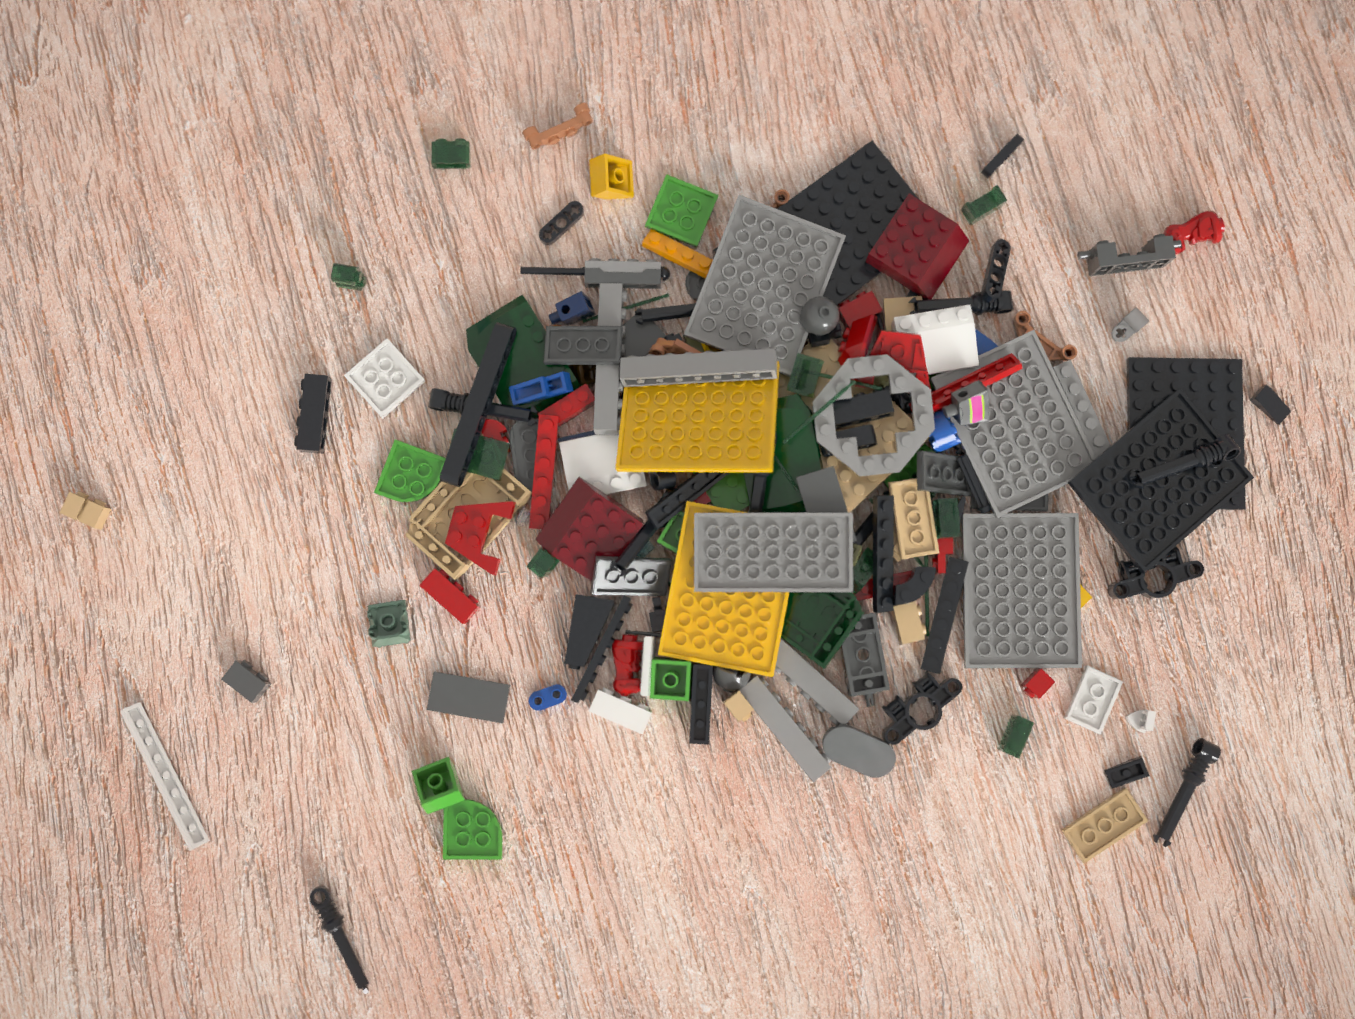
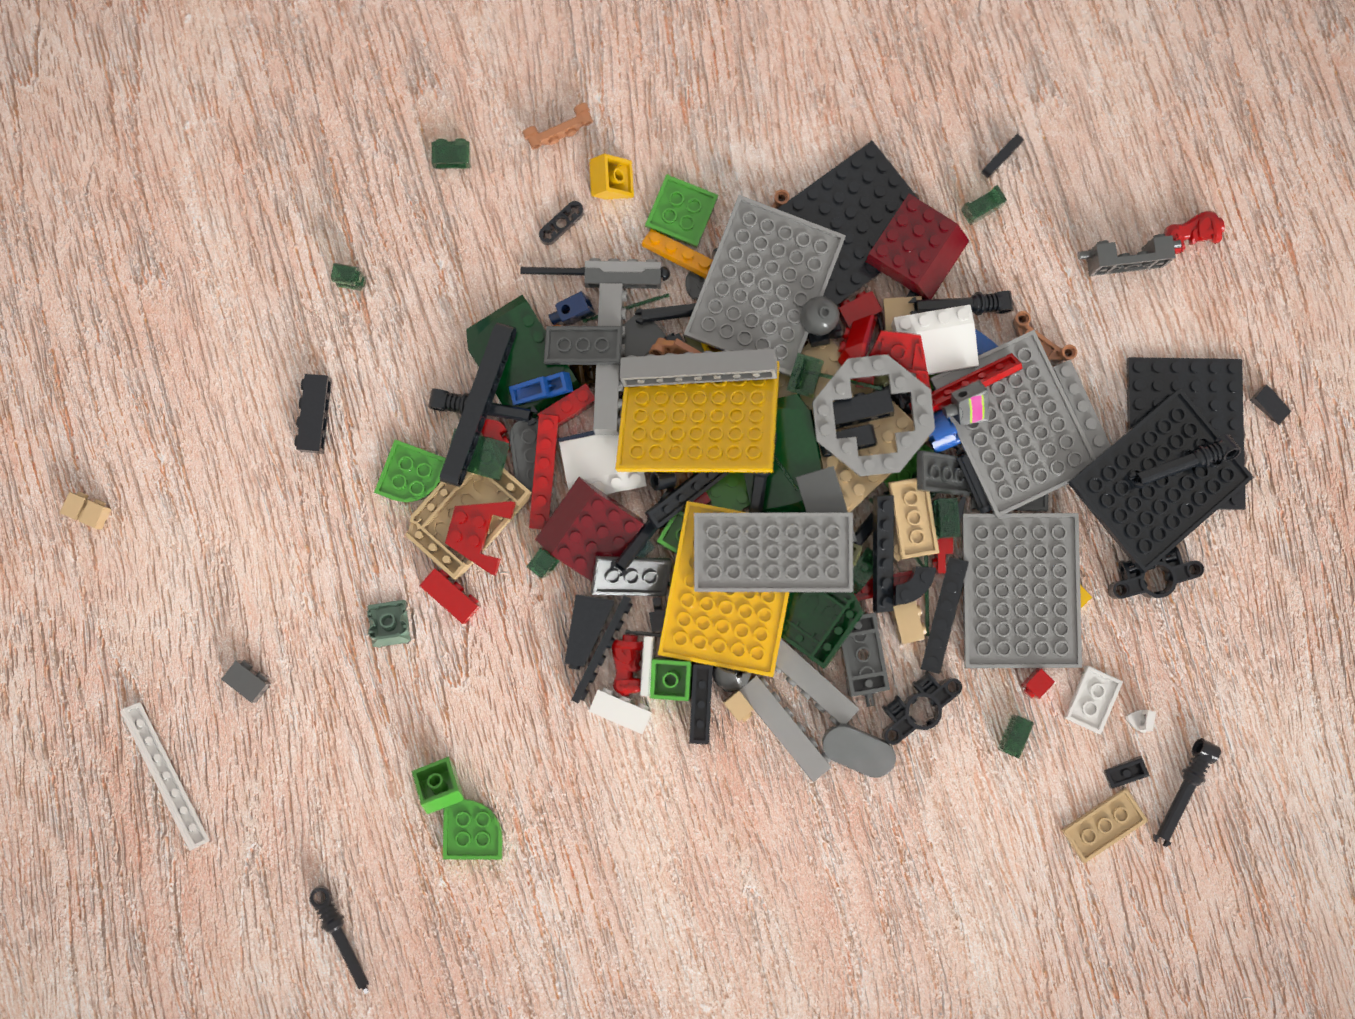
white plate [344,338,425,418] -> none
dark grey tile [427,671,511,723] -> none
clear tile [515,508,530,527] -> none
blue plate [529,684,567,711] -> none
clear green piece [782,380,856,445] -> none
black beam [981,239,1011,303] -> none
light grey piece [1111,307,1149,342] -> none

